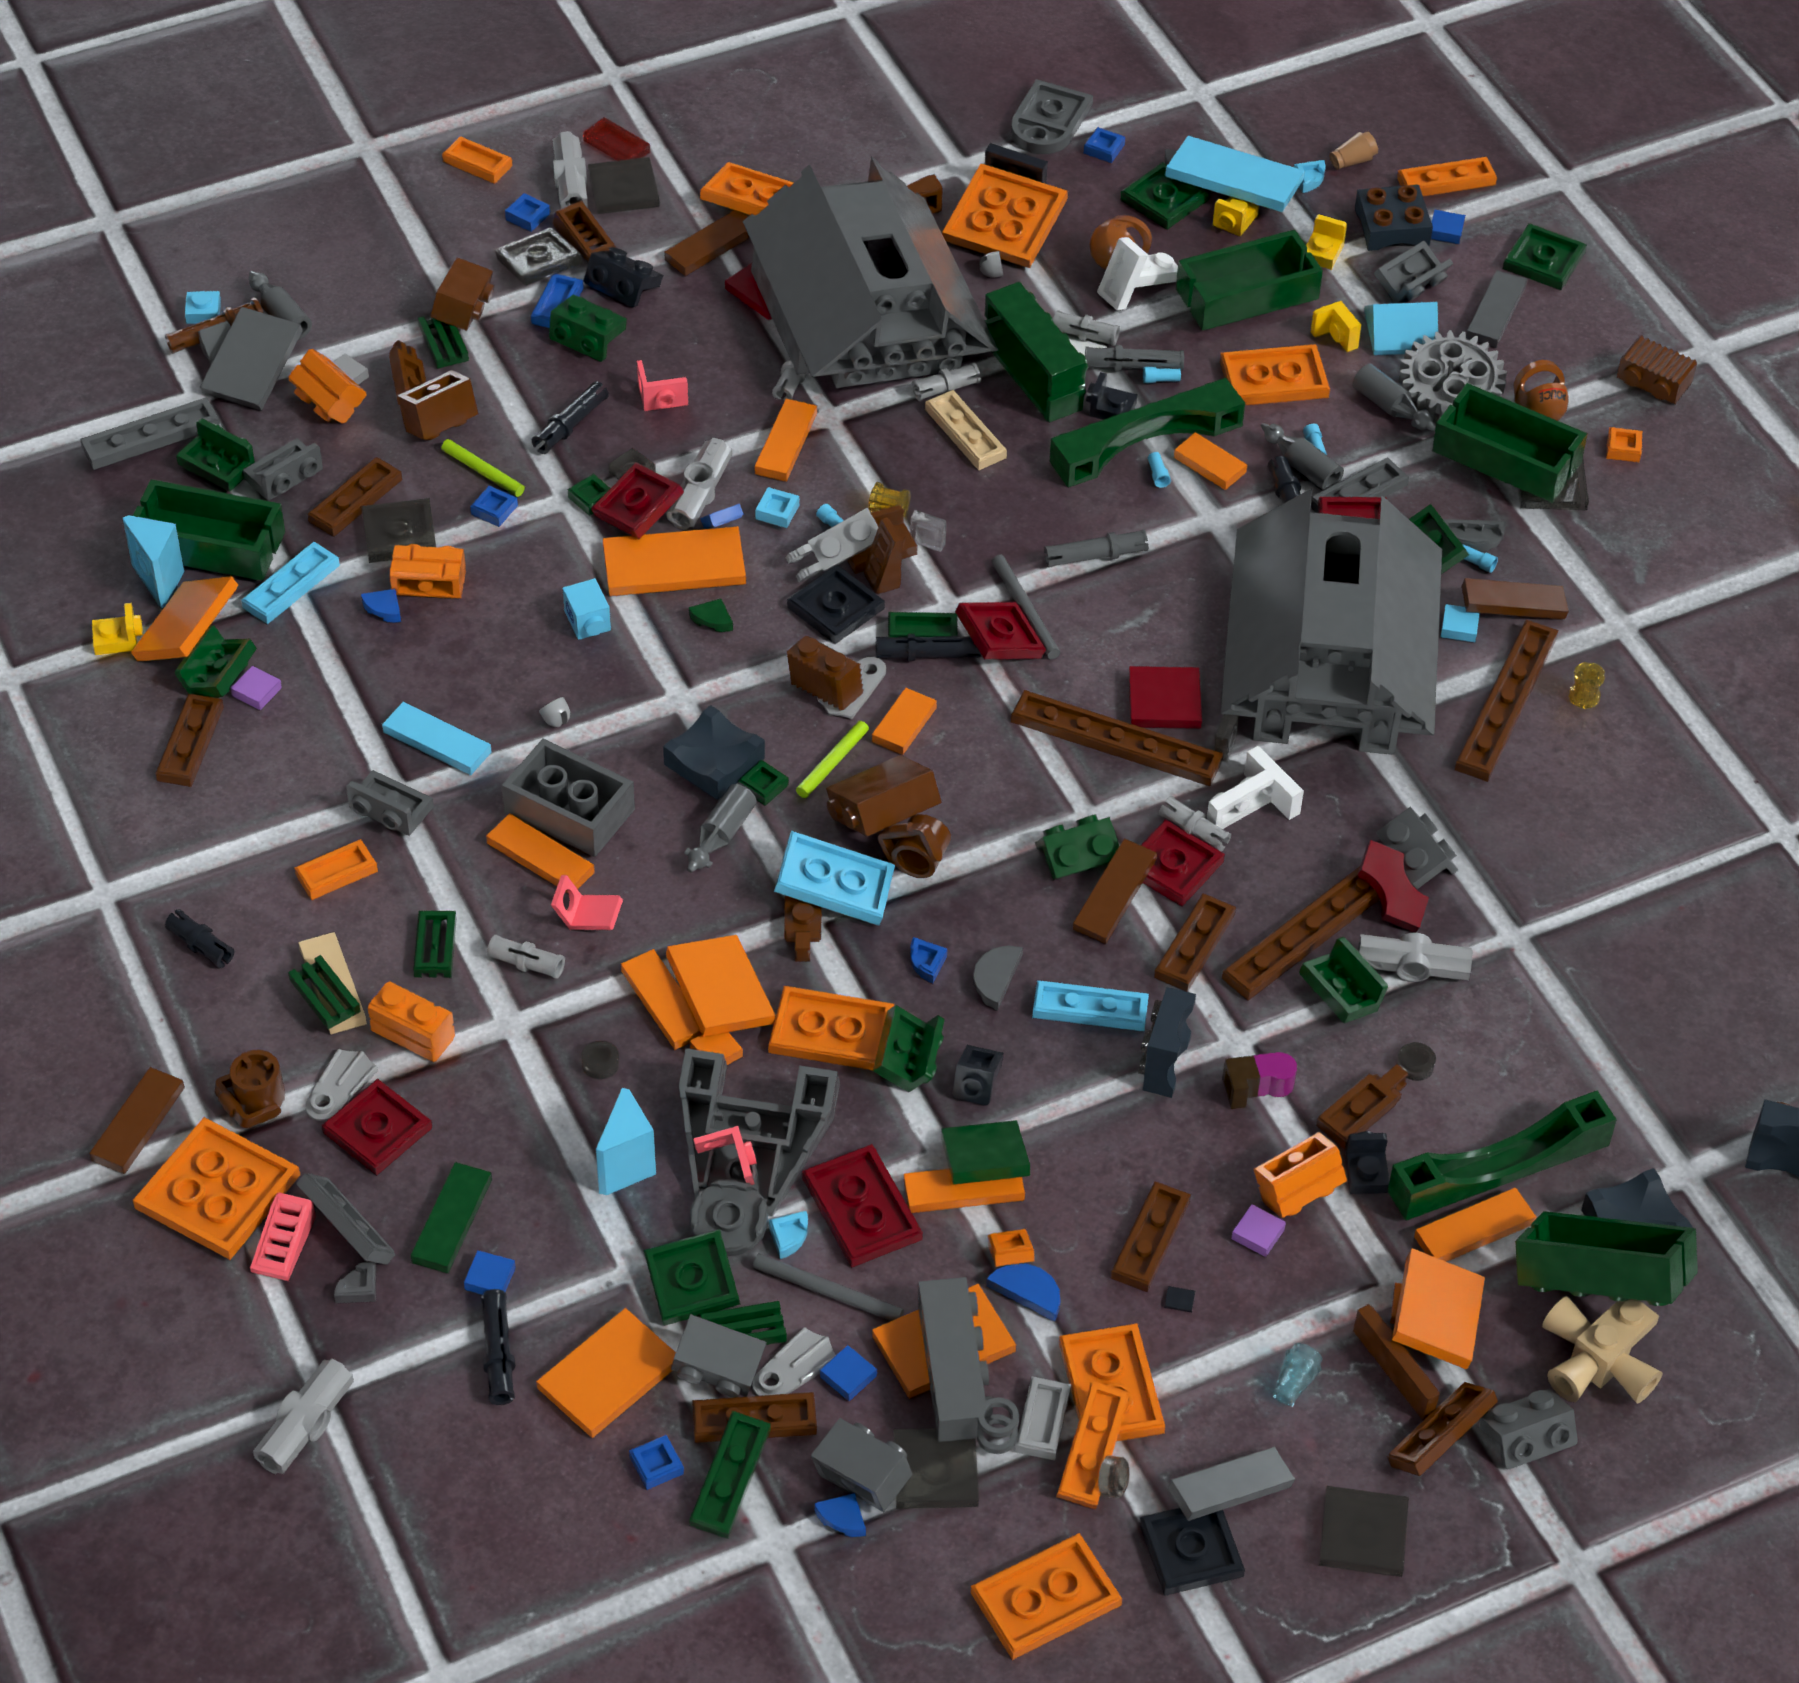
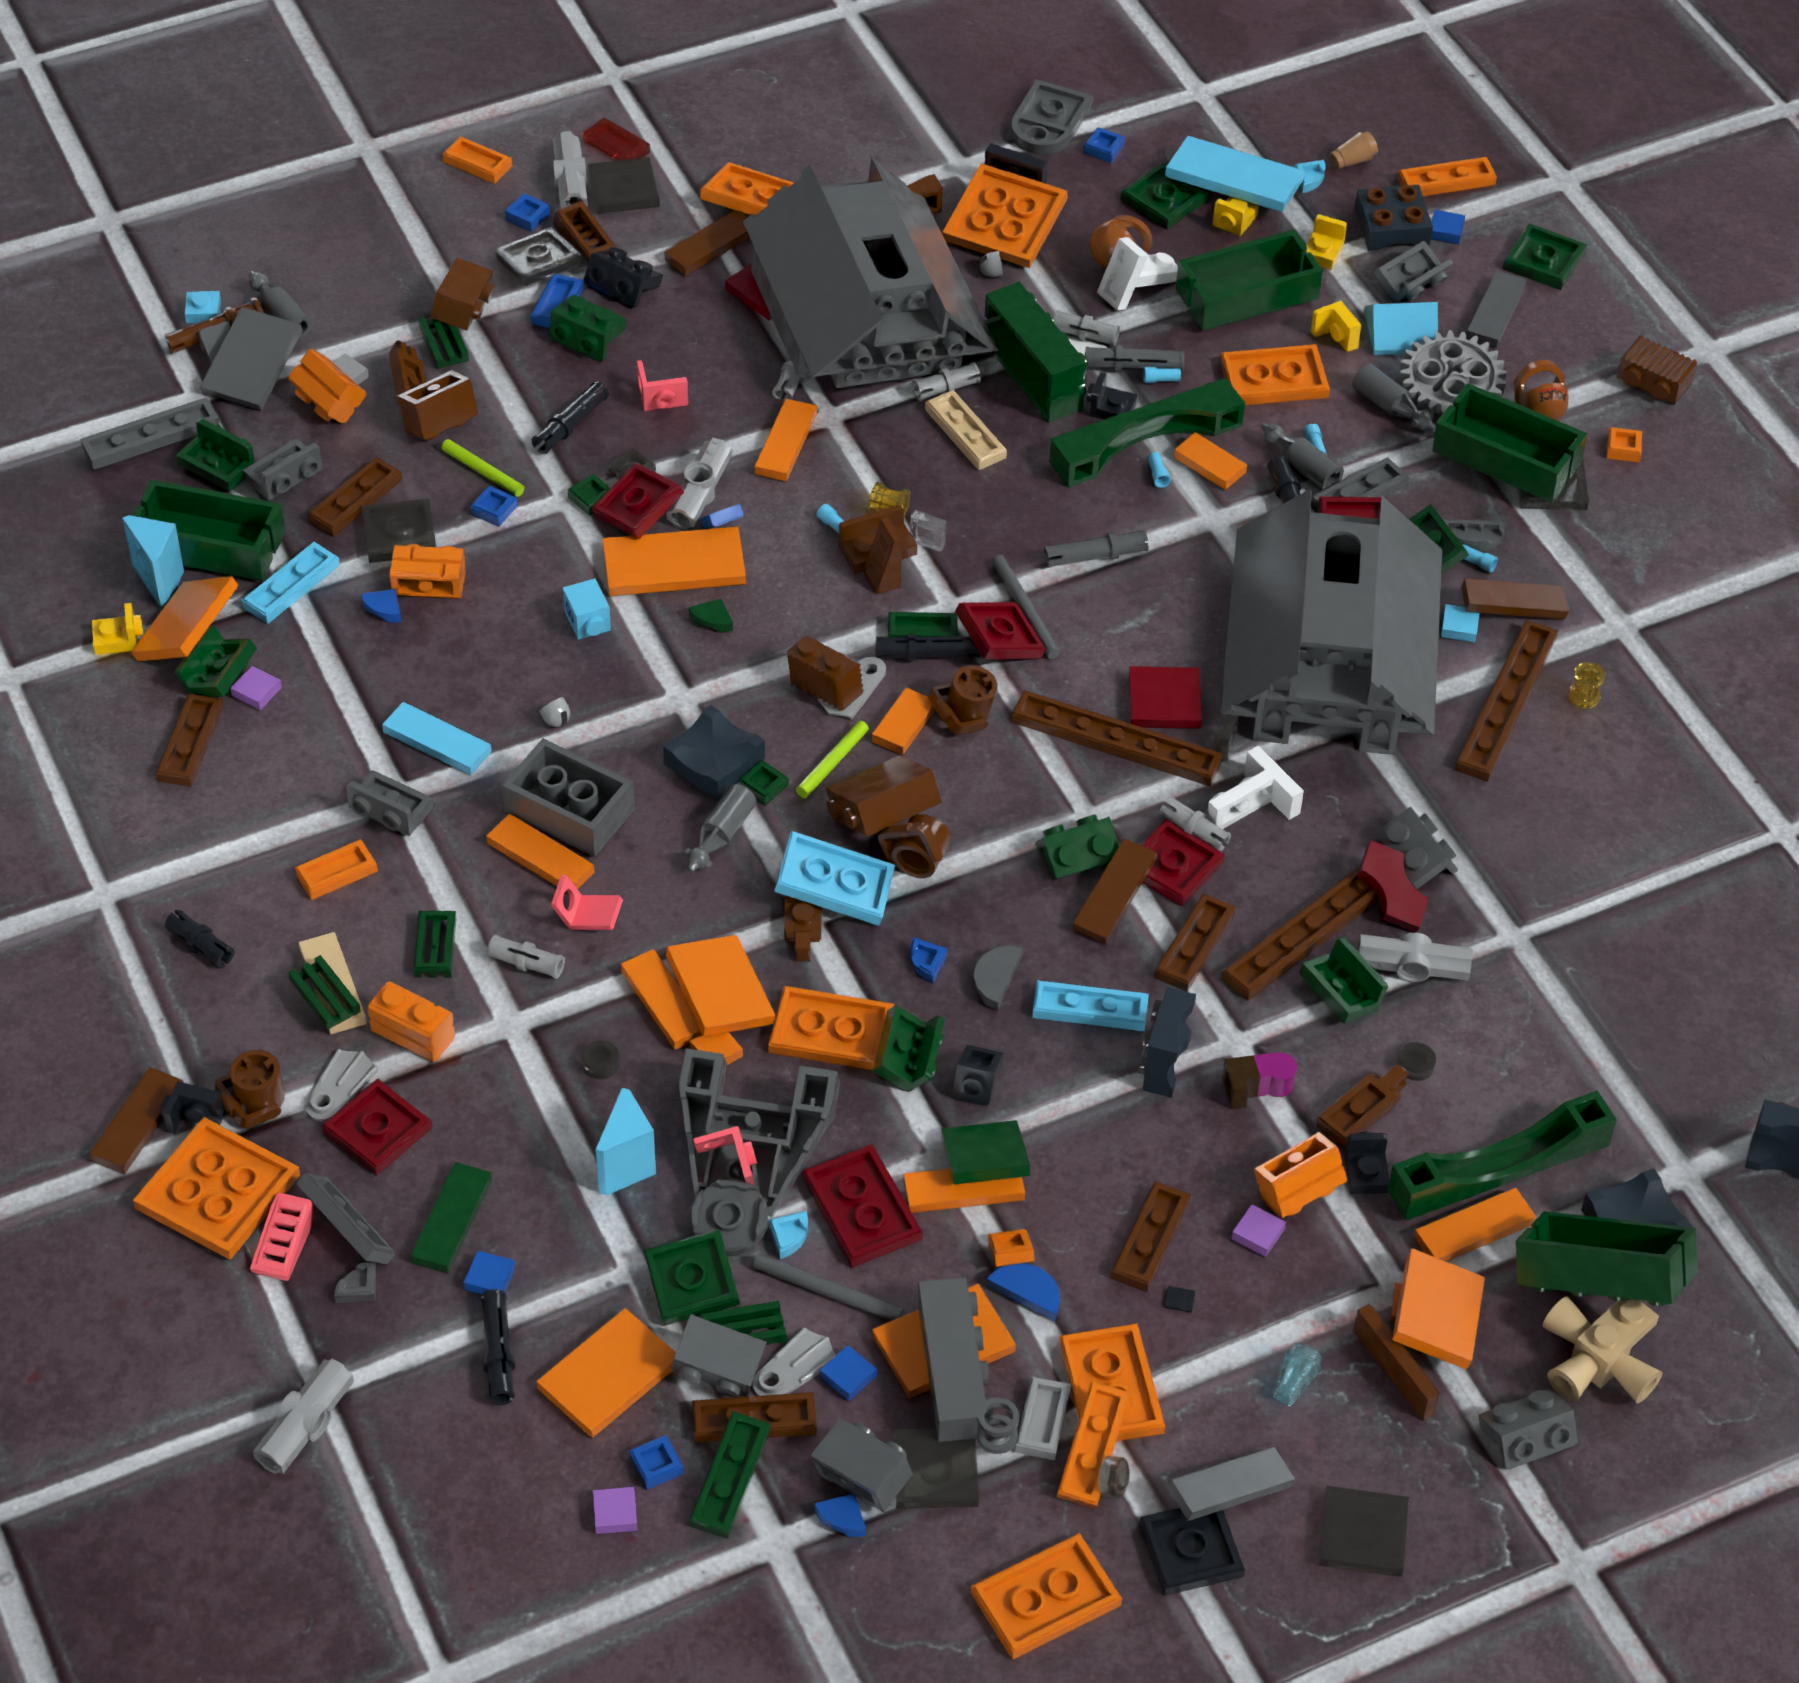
medium azure plate [755,487,799,528] -> none
light grey hinge [785,508,878,582] -> none
black tile [787,565,885,644] -> none
reddish brown tile [1387,1382,1498,1476] -> none
none -> black bracket [161,1081,225,1134]
none -> medium lavender tile [593,1487,637,1534]
none -> reddish brown piece [928,665,998,735]

